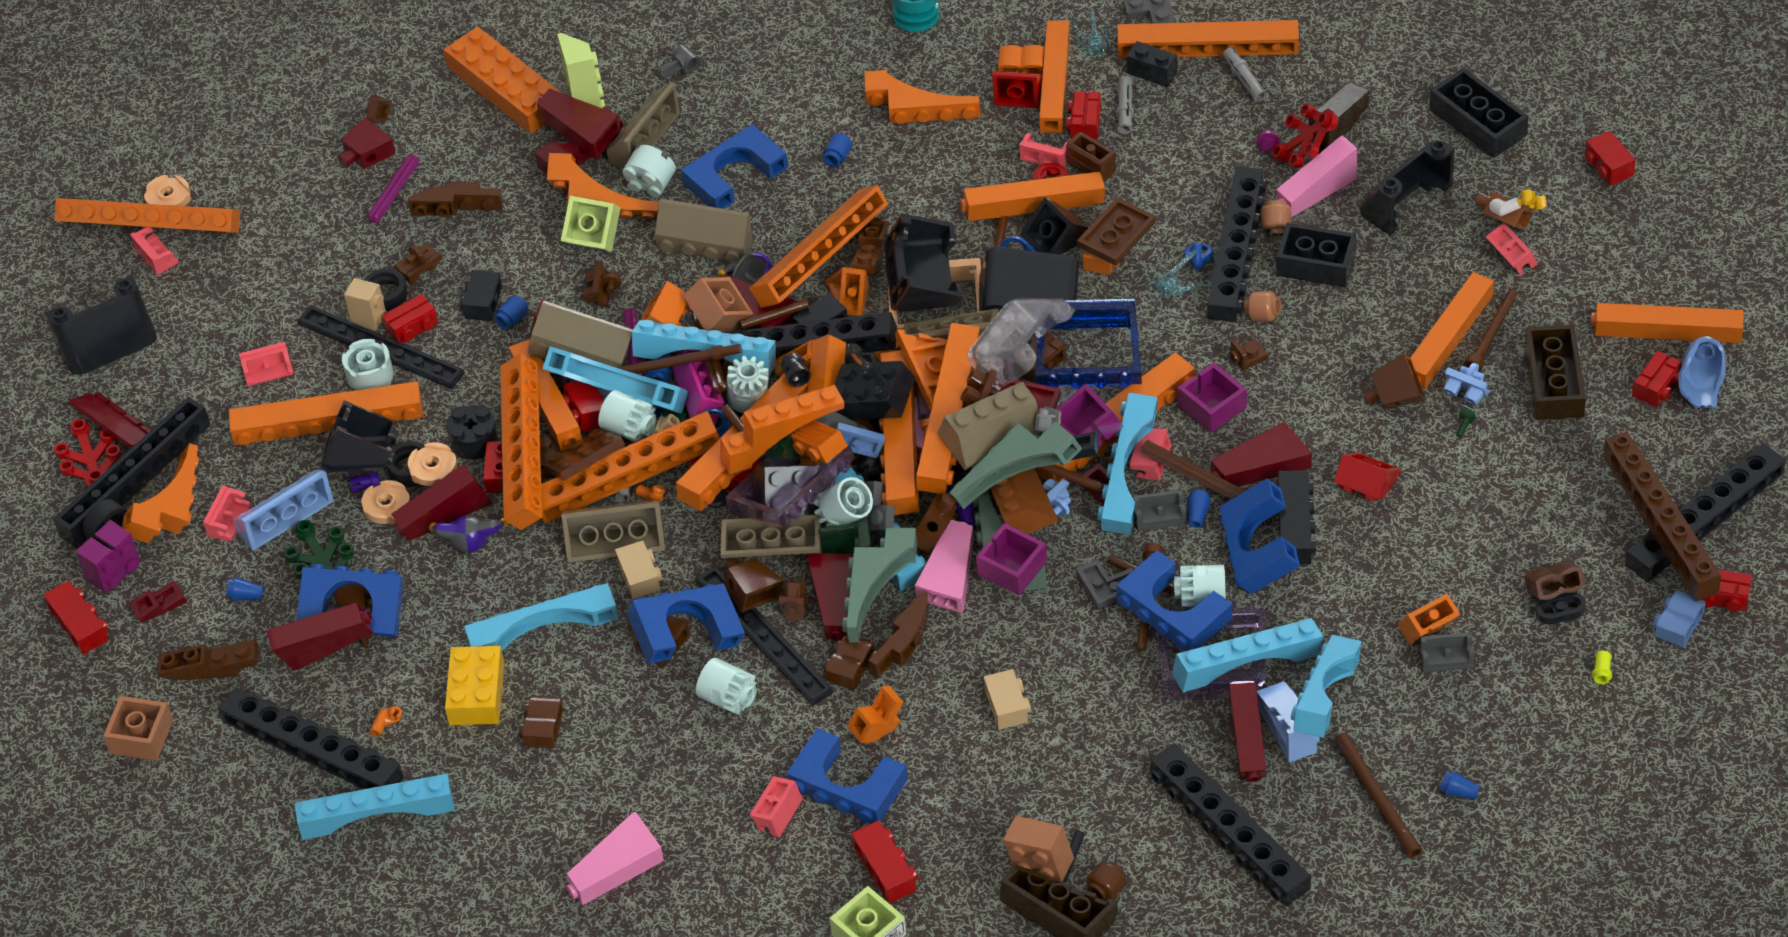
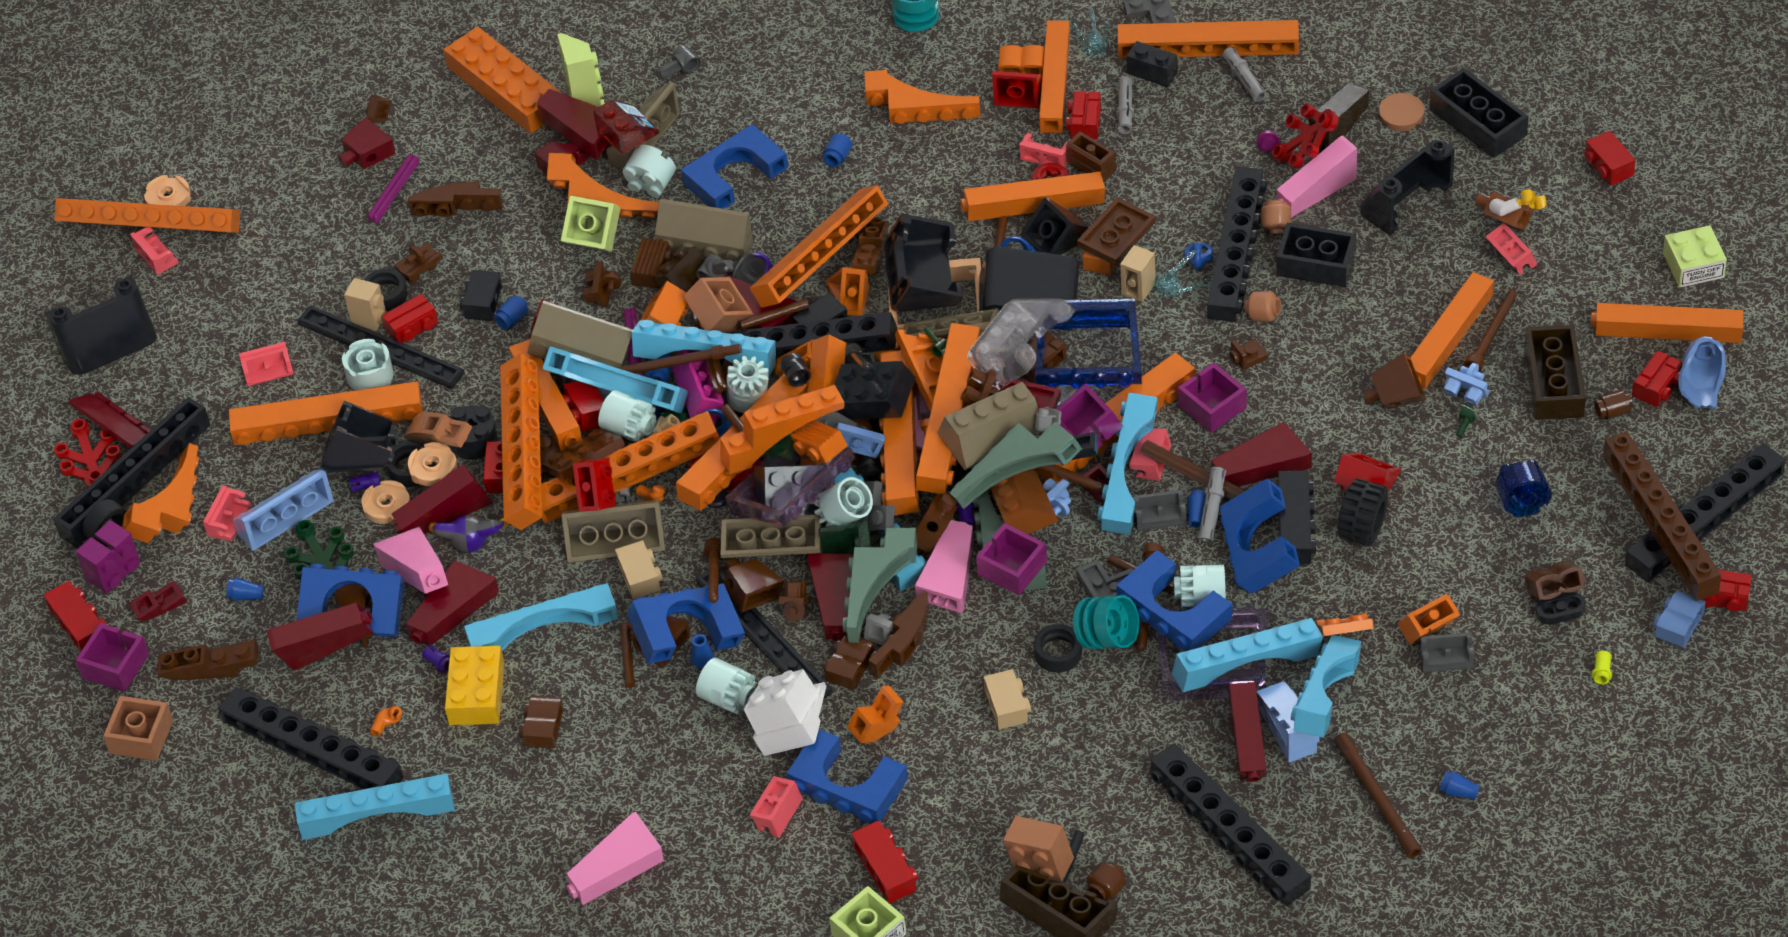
none -> magenta piece [75,623,149,692]
none -> bright pink slope [373,527,448,594]
none -> nougat slope [403,412,472,448]
none -> dark red slope [406,560,499,645]
none -> dark purple pin [422,645,450,672]
none -> red brick [573,458,616,512]
none -> clear red slope [593,100,660,155]
none -> reddish brown bar [619,623,635,688]
none -> reddish brown brick [630,237,673,289]
none -> dark brown brick [654,246,705,292]
none -> blue cone [690,634,715,668]
none -> dark grey axle [696,254,734,279]
none -> reddish brown piece [704,538,721,603]
none -> white piece [744,669,826,756]
none -> light grey tile [864,613,893,646]
none -> dark green hand [924,327,947,357]
none -> black tyre [1034,624,1082,673]
none -> teal wheel [1073,595,1140,650]
none -> tan brick [1120,245,1156,302]
none -> light grey pin [1197,467,1227,542]
none -> orange plate [1316,613,1374,636]
none -> black tyre [1337,478,1388,546]
none -> nougat tile [1379,93,1425,131]
none -> clear blue brick [1495,460,1552,518]
none -> reddish brown brick [1594,390,1633,419]
none -> yellowish green brick [1663,225,1727,287]

